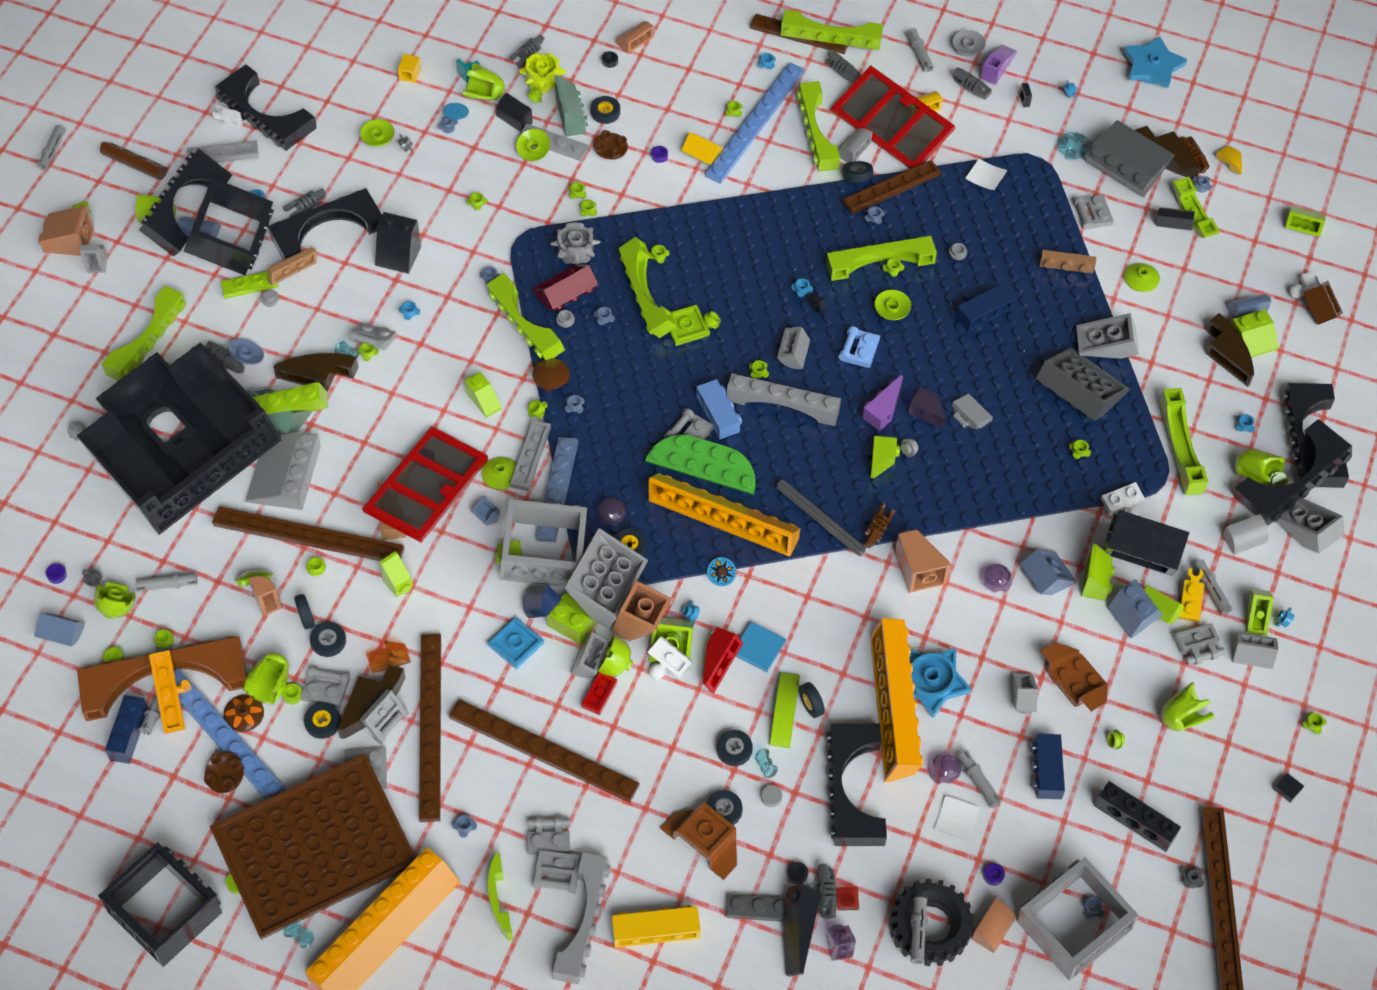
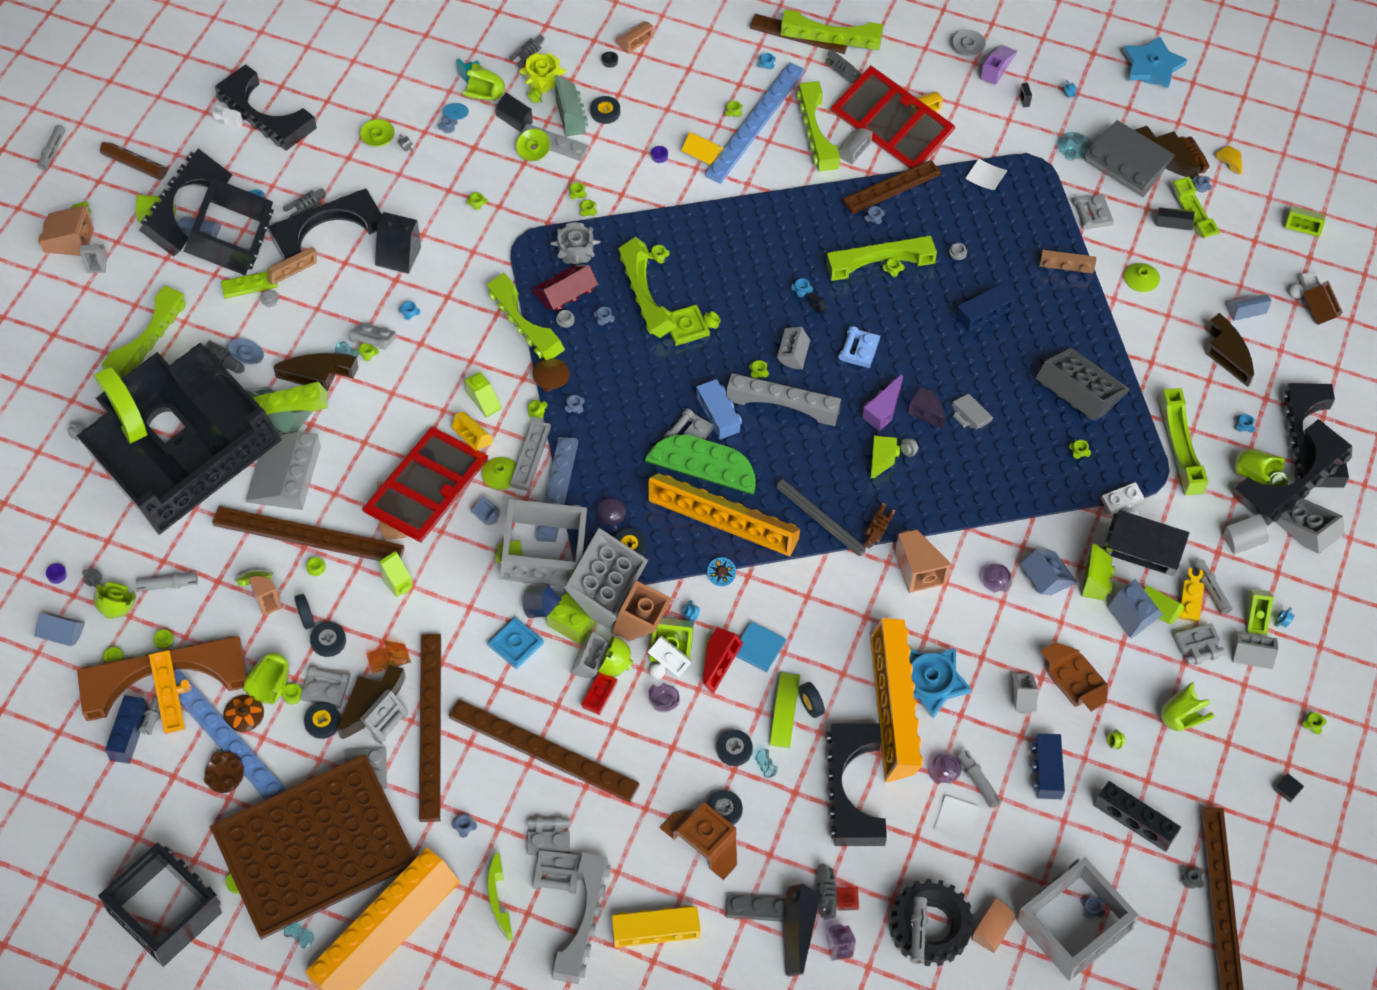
light grey plate [187,140,259,163] -> none
yellow brick [398,54,421,83] -> none
sand blue plate [480,266,500,284] -> none
reddish brown dish [594,130,628,160] -> none
light grey tile [761,785,782,807] -> none
black tile [787,862,808,885] -> none
black bush [842,161,873,183] -> none
lime dish [875,290,911,320] -> none
light grey pin [907,28,934,72] -> none
dark grey hinge [954,67,992,100] -> none
dark purple tile [983,863,1005,886] -> none
light grey slope [1076,313,1139,359] -> none
lime slope [1231,309,1279,358] -> none
none -> lime slope [93,367,147,444]
none -> yellow brick [451,412,493,451]
none -> clear purple hair [648,683,680,712]

